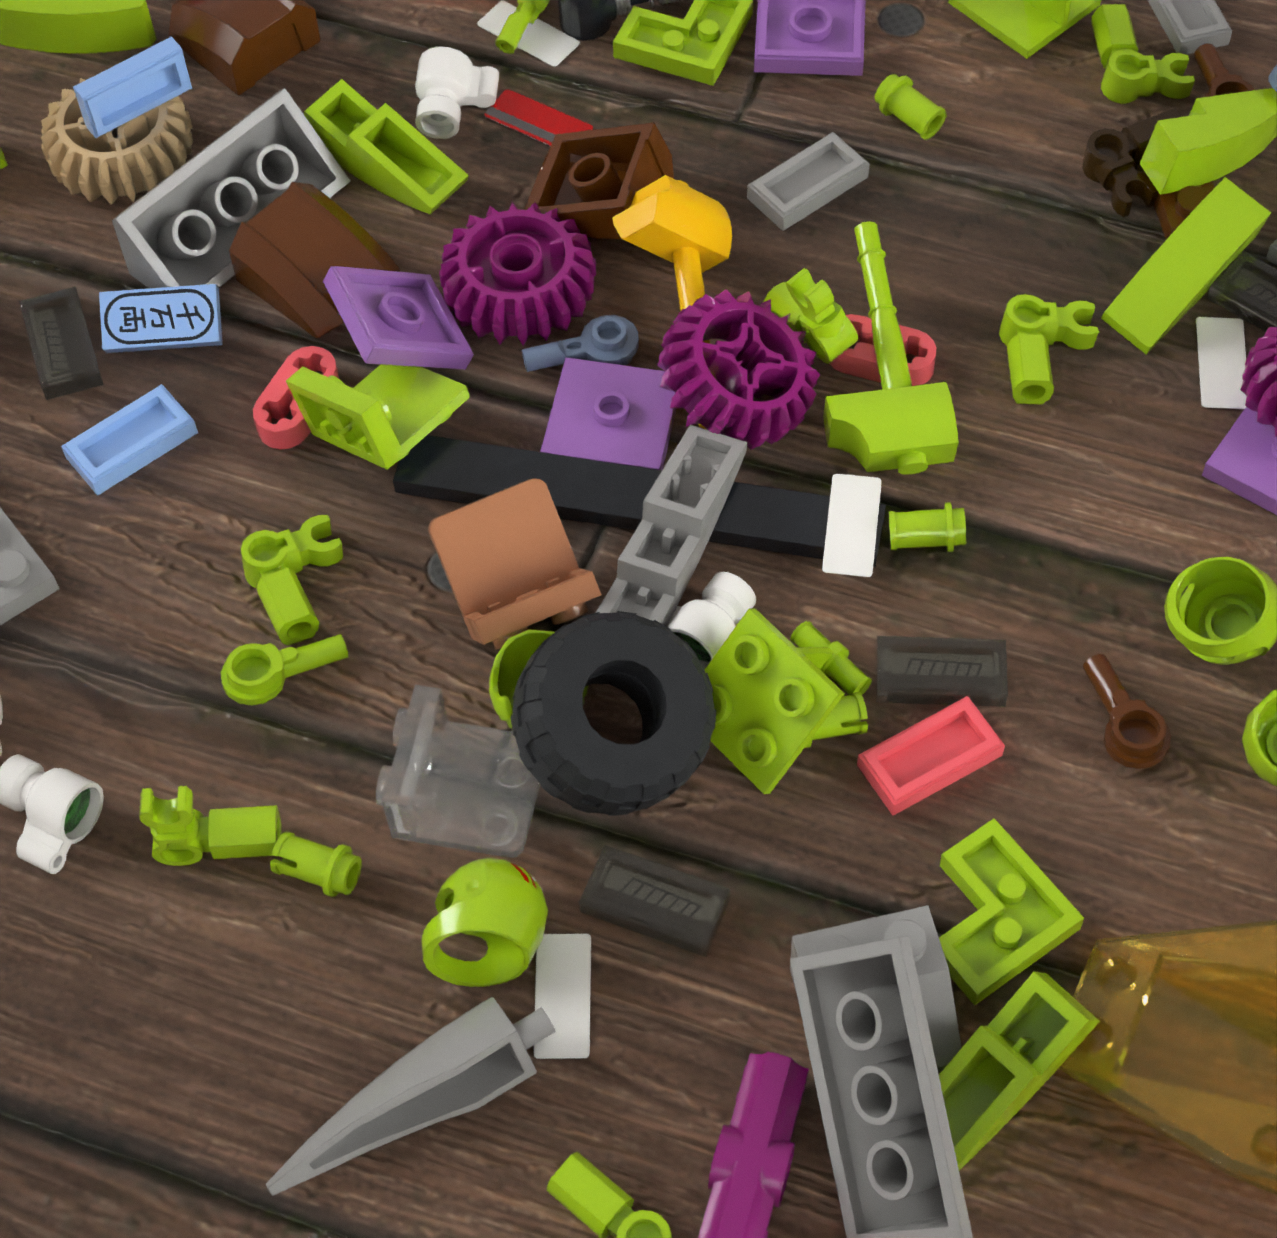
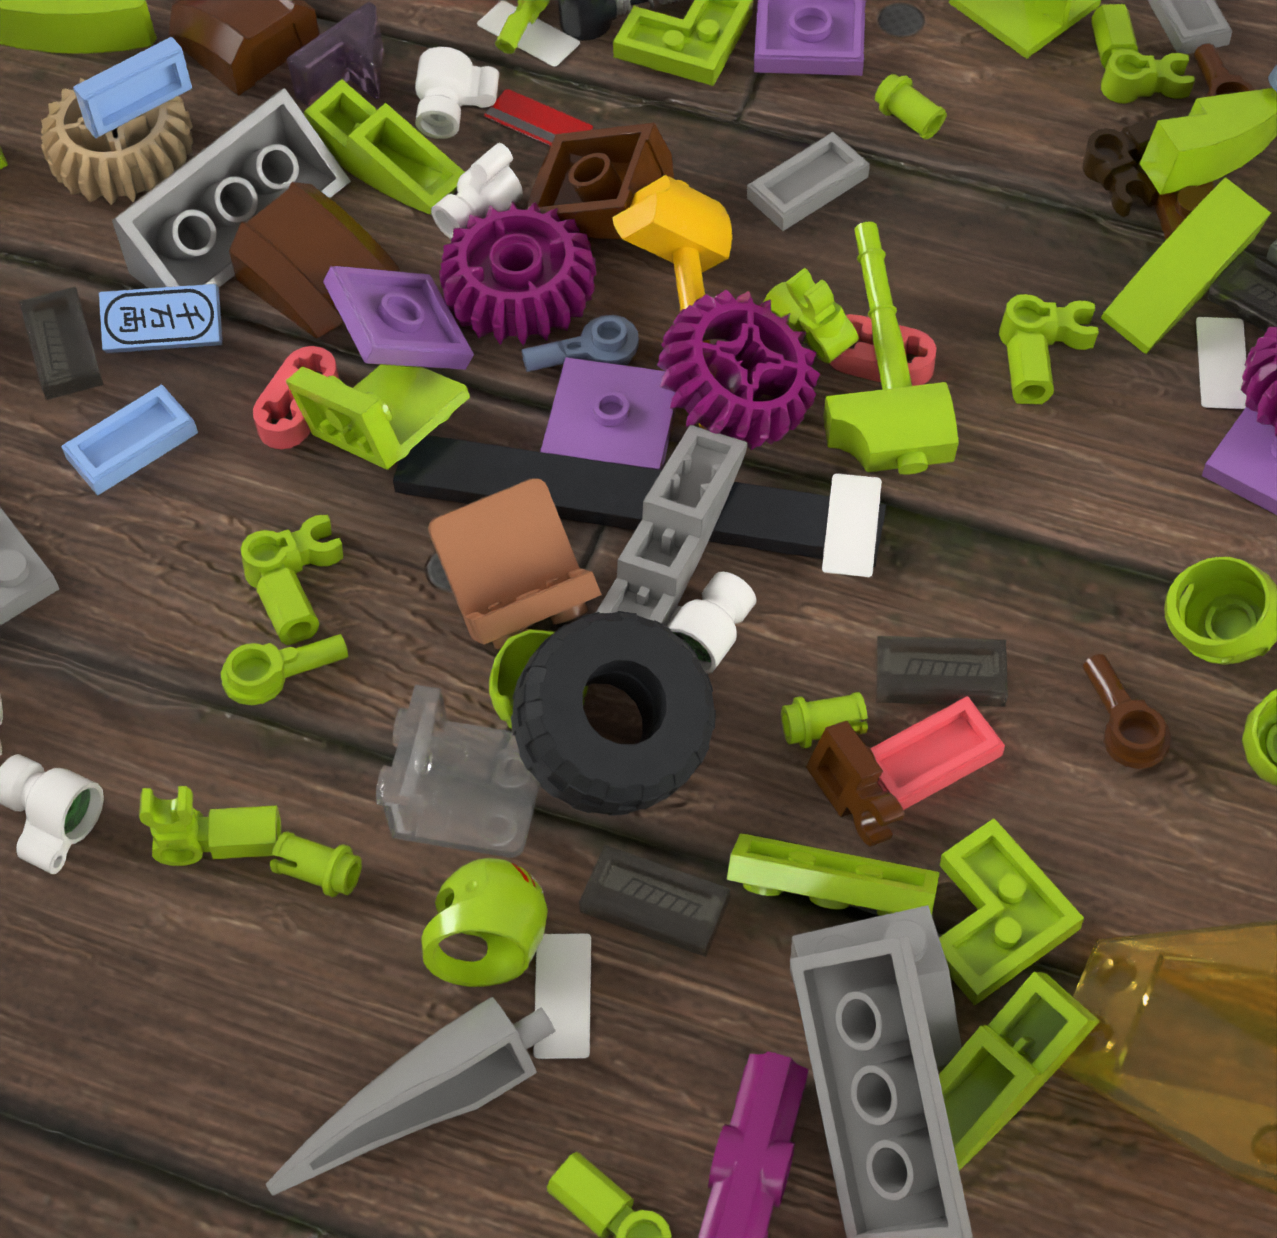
lime plate [704,608,872,794] -> none
lime pin [889,502,966,552] -> none
none -> clear purple slope [287,1,383,107]
none -> white piece [431,143,523,239]
none -> lime plate [727,833,940,916]
none -> reddish brown plate [806,720,905,847]

